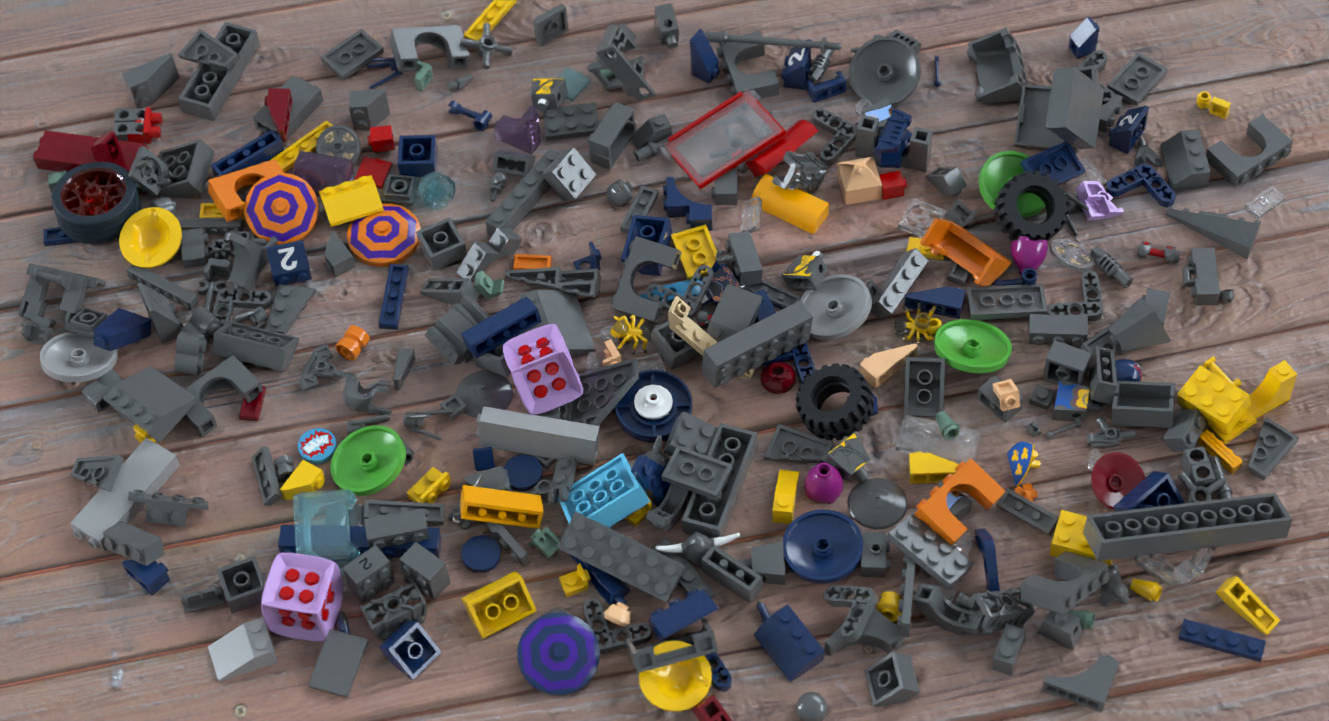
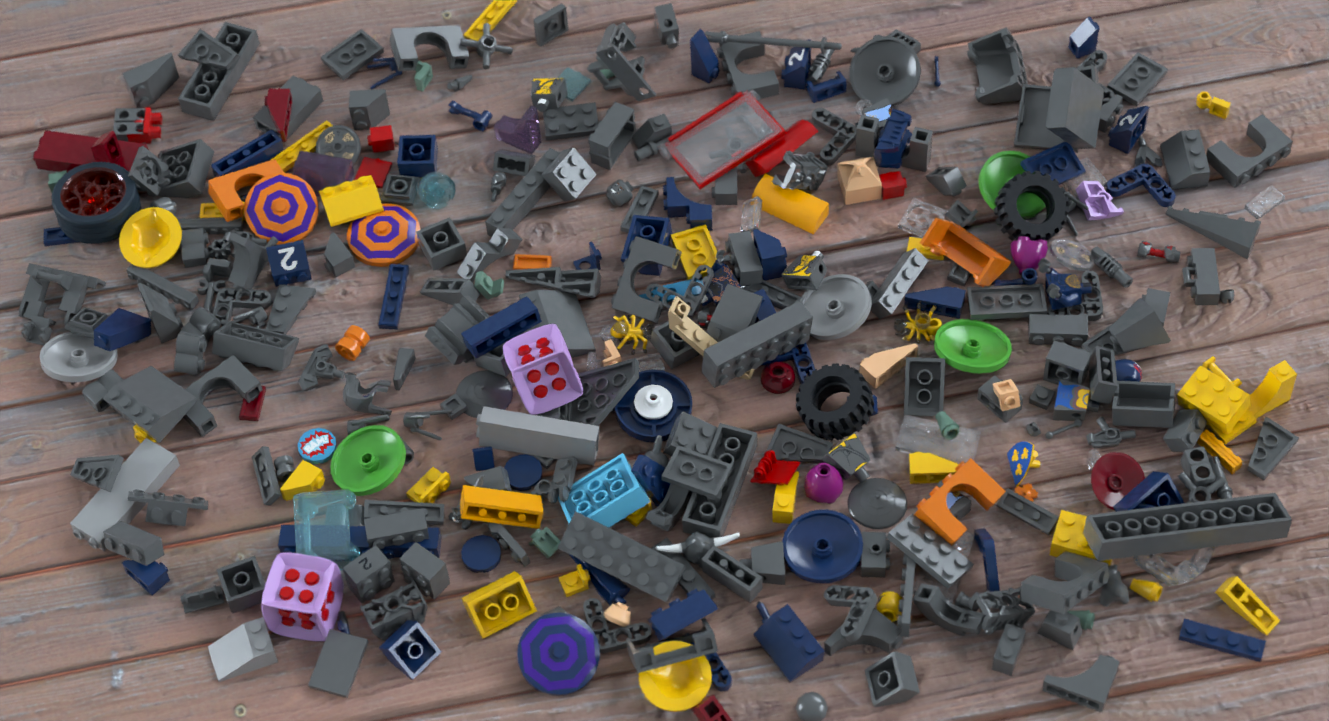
none -> red hinge [750,450,801,485]
none -> dark blue slope [753,229,787,281]
none -> dark blue torso [1038,258,1091,310]

